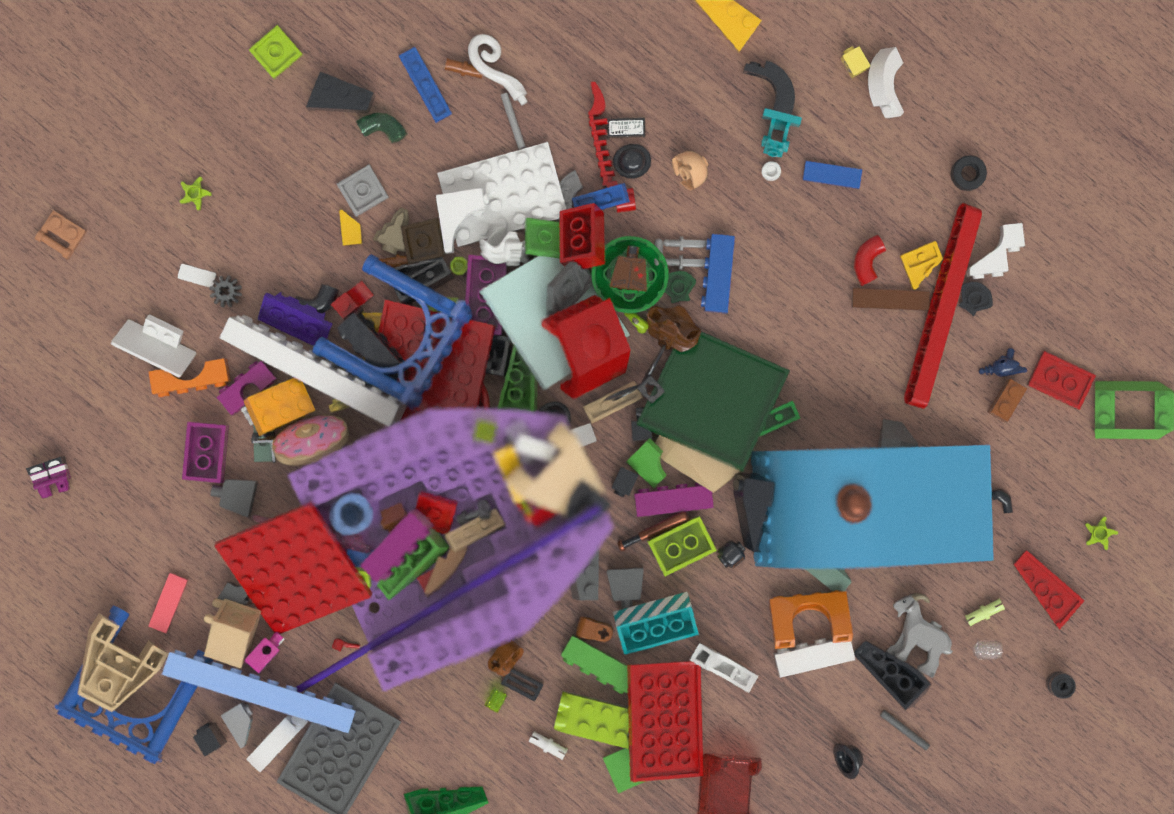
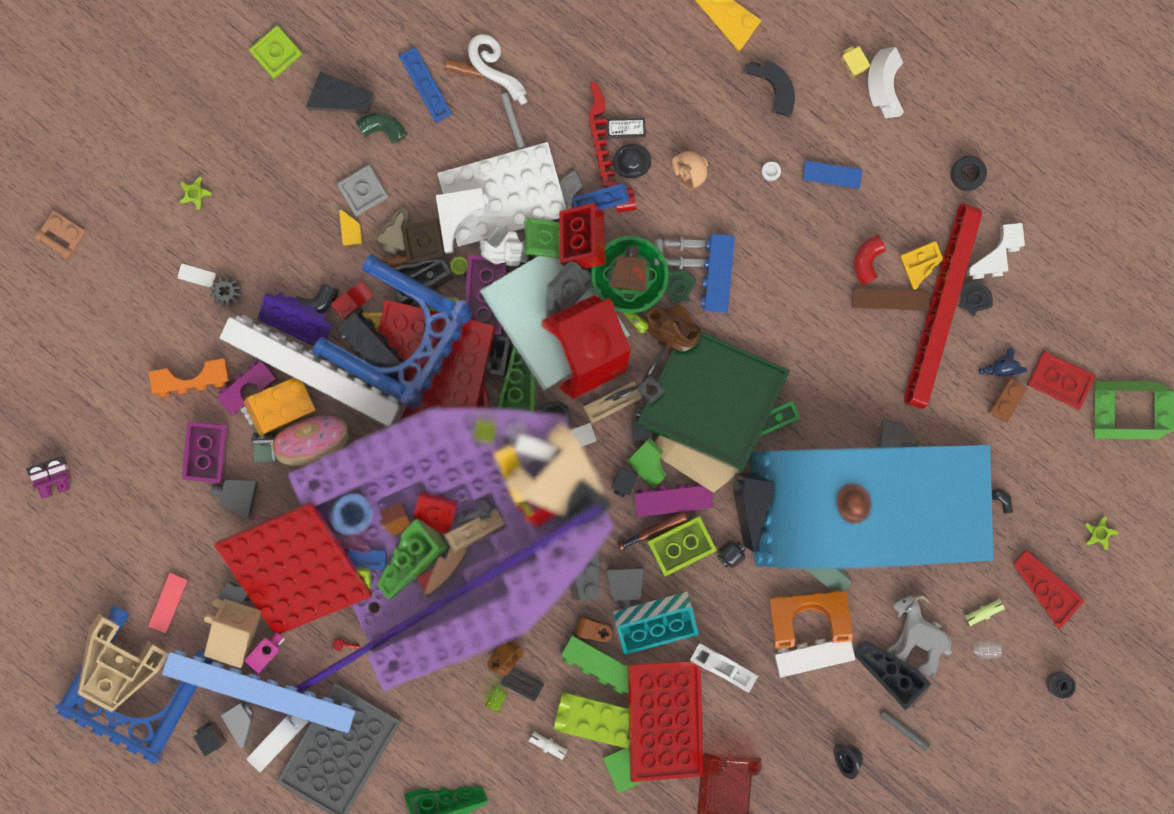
white bracket [111,314,196,377] -> none
light yellow plate [329,399,351,413] -> none
magenta brick [360,509,434,582] -> none
teal tile [761,108,802,158] -> none

